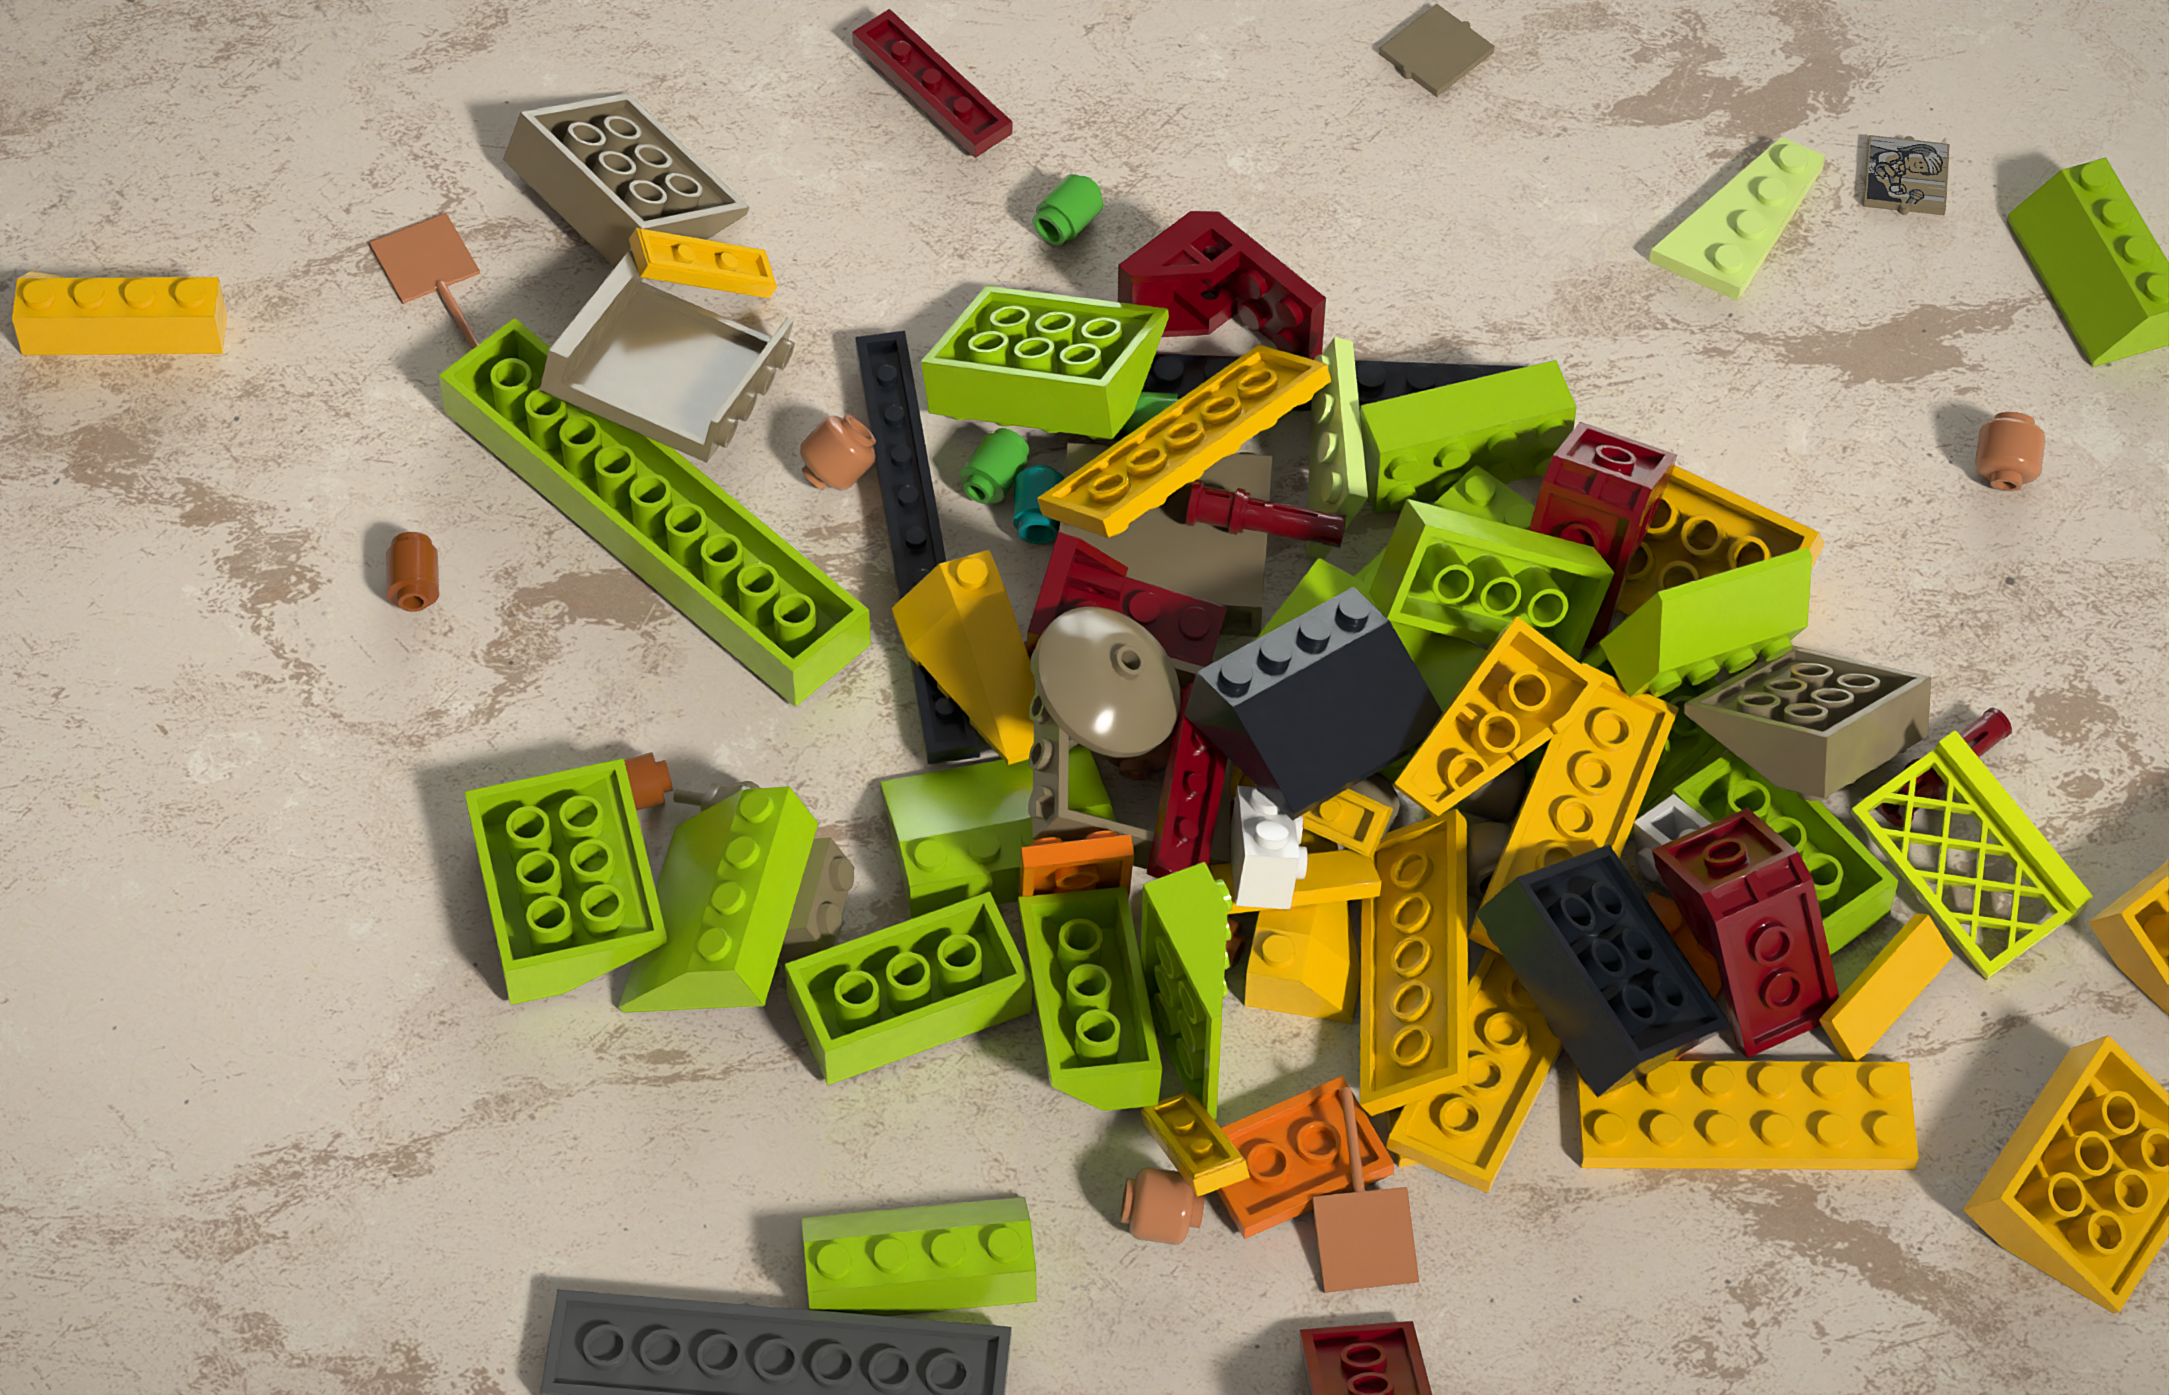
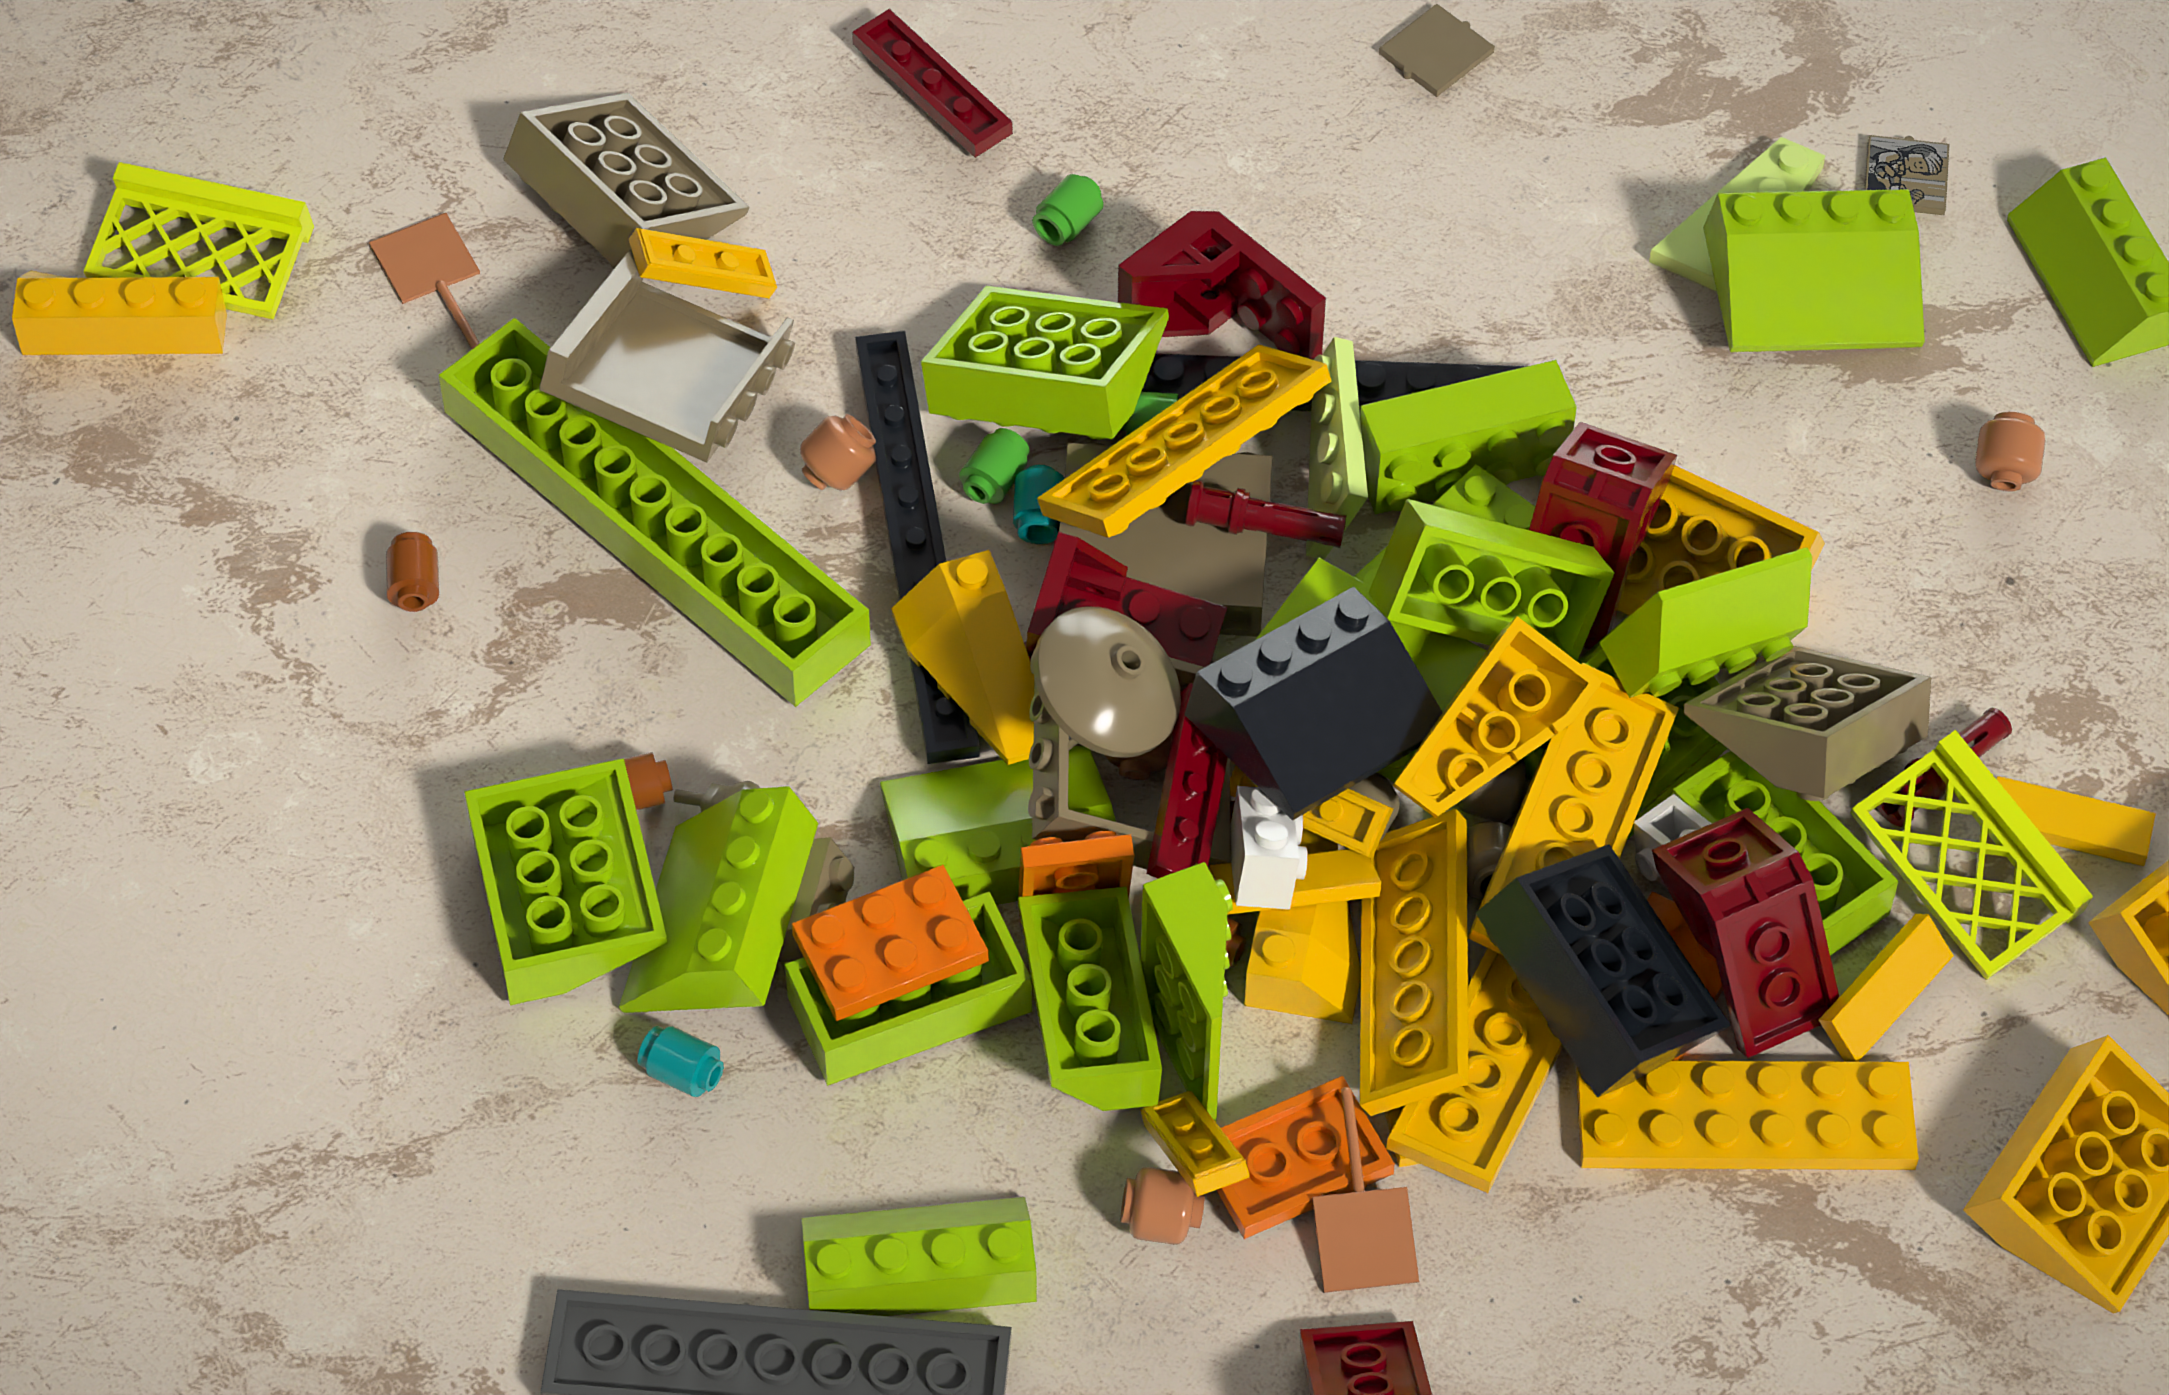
none -> neon yellow fence [83,162,314,320]
none -> teal brick [638,1026,724,1098]
none -> orange plate [792,865,989,1021]
none -> lime slope [1703,189,1925,352]
none -> yellow tile [1997,776,2156,866]

